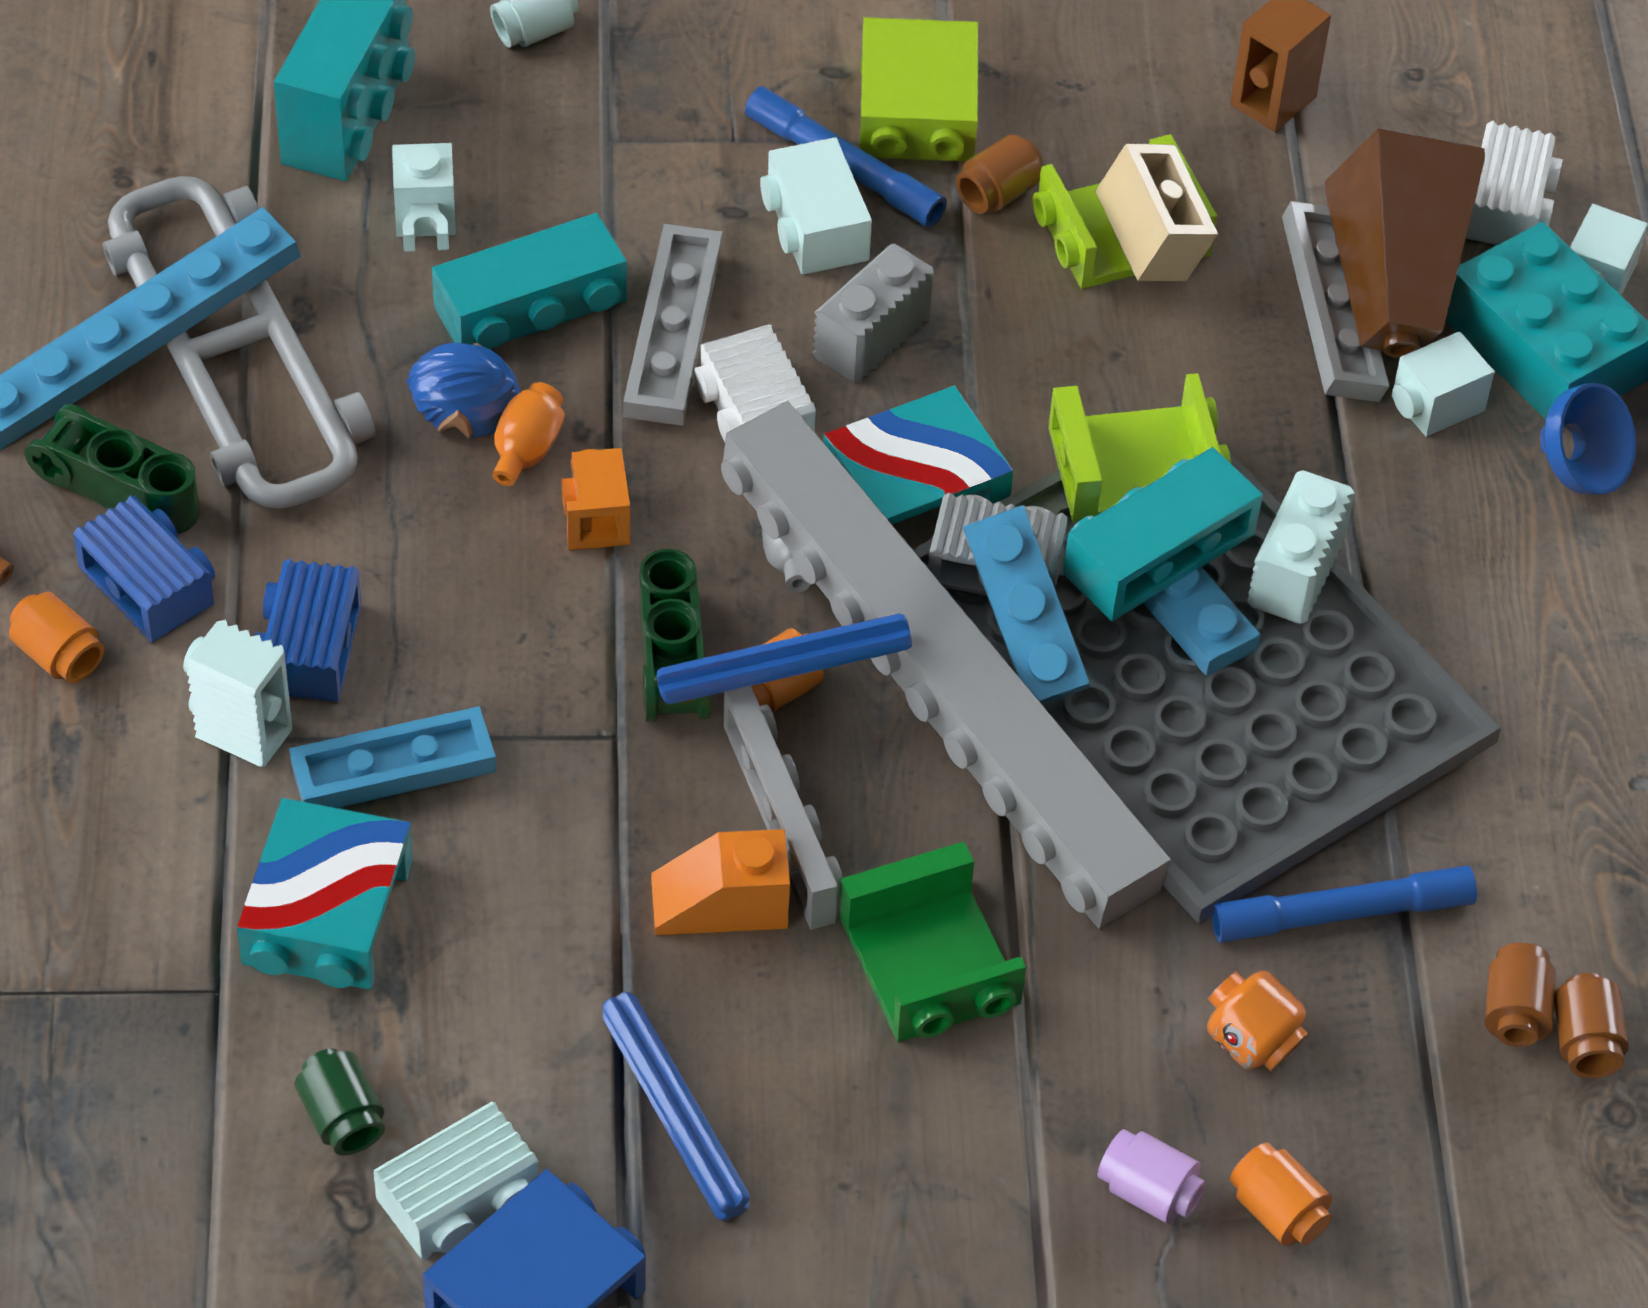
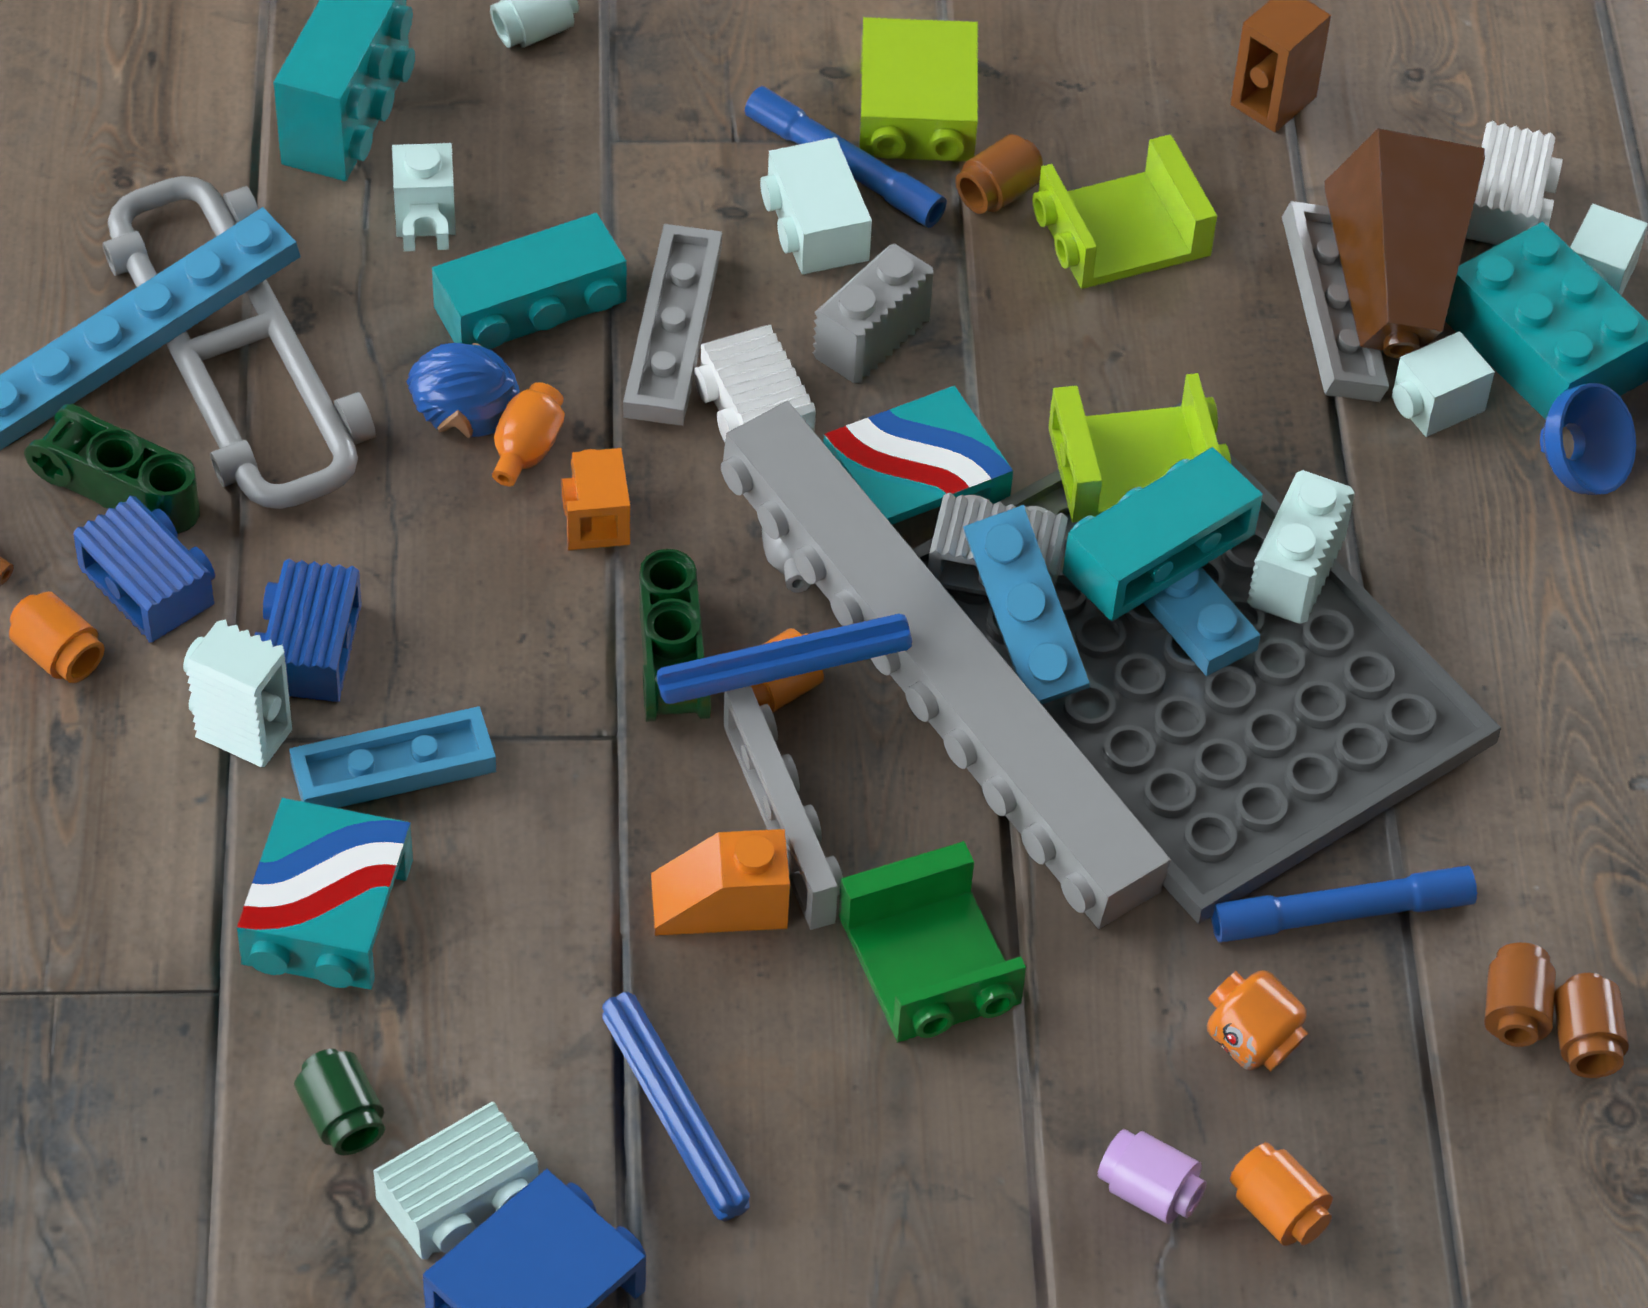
tan brick [1095,144,1218,281] -> none

